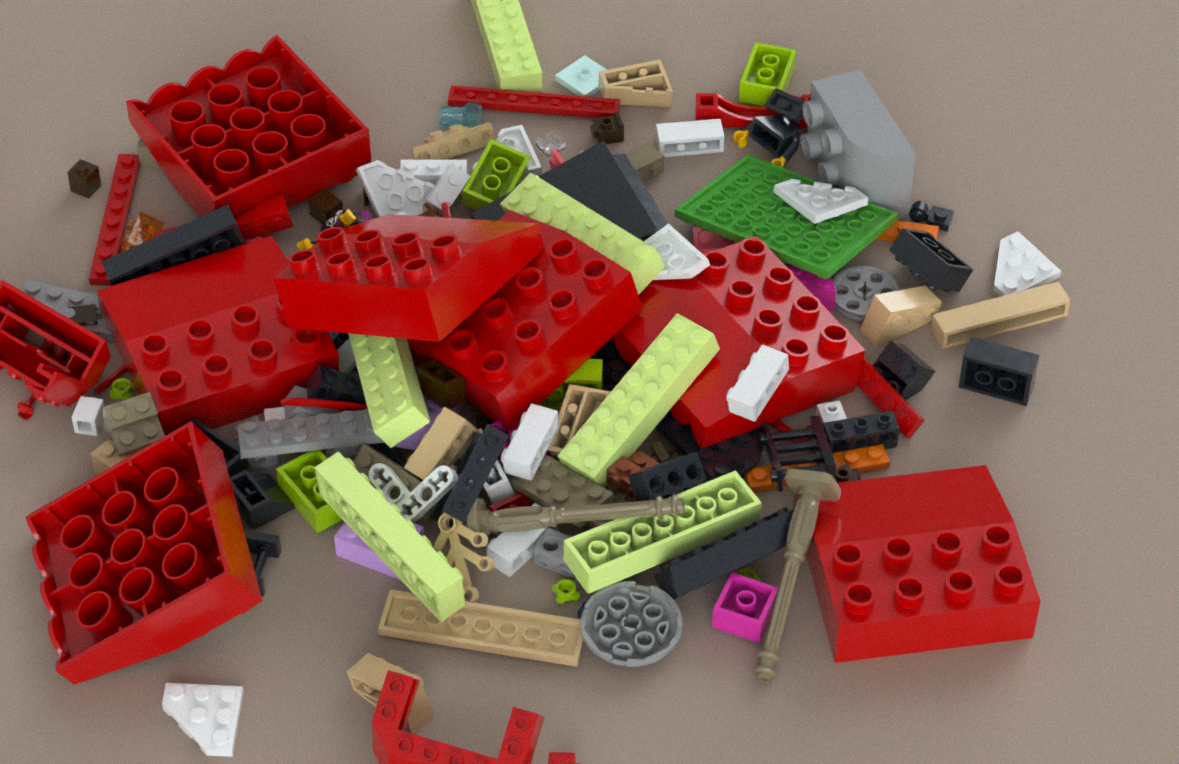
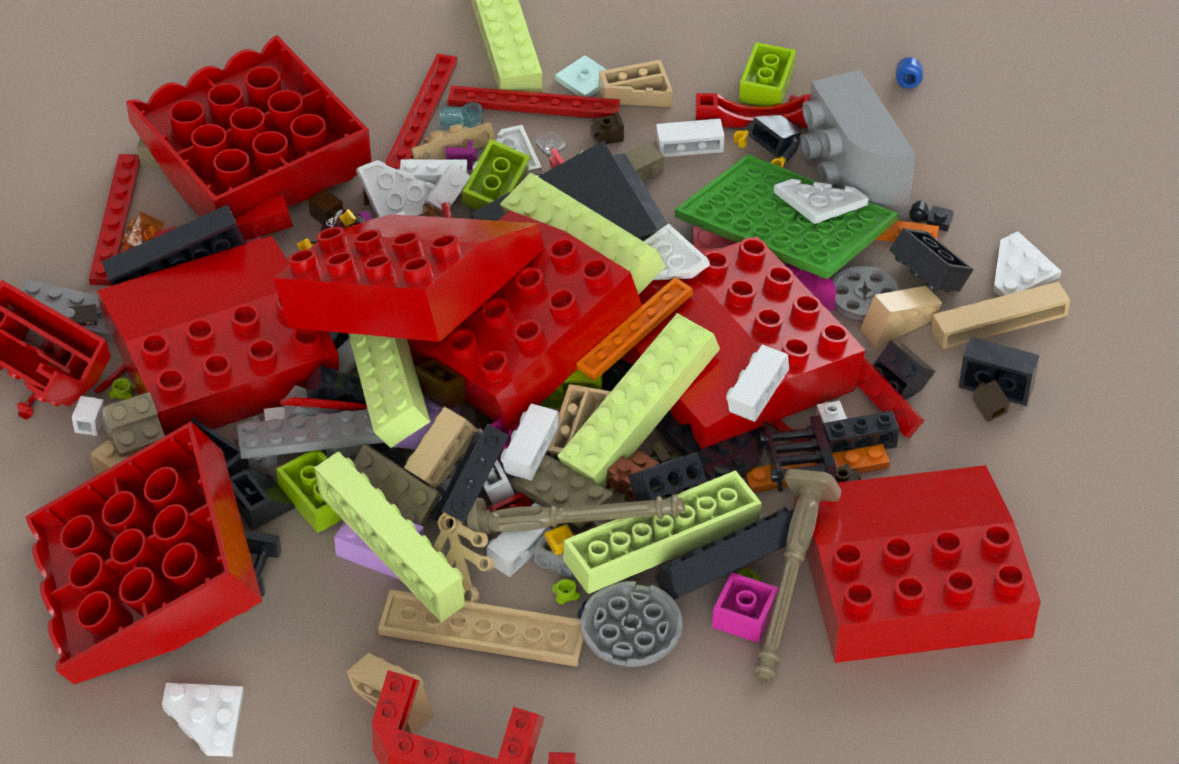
dark brown brick [67,159,101,199] -> none
white beam [369,463,458,522] -> none
black plate [764,88,806,124] -> none
none -> red plate [385,53,458,170]
none -> magenta bracket [446,140,478,170]
none -> yellow tile [544,524,574,556]
none -> orange plate [576,277,693,381]
none -> blue head [896,57,923,89]
none -> dark brown brick [973,380,1010,422]

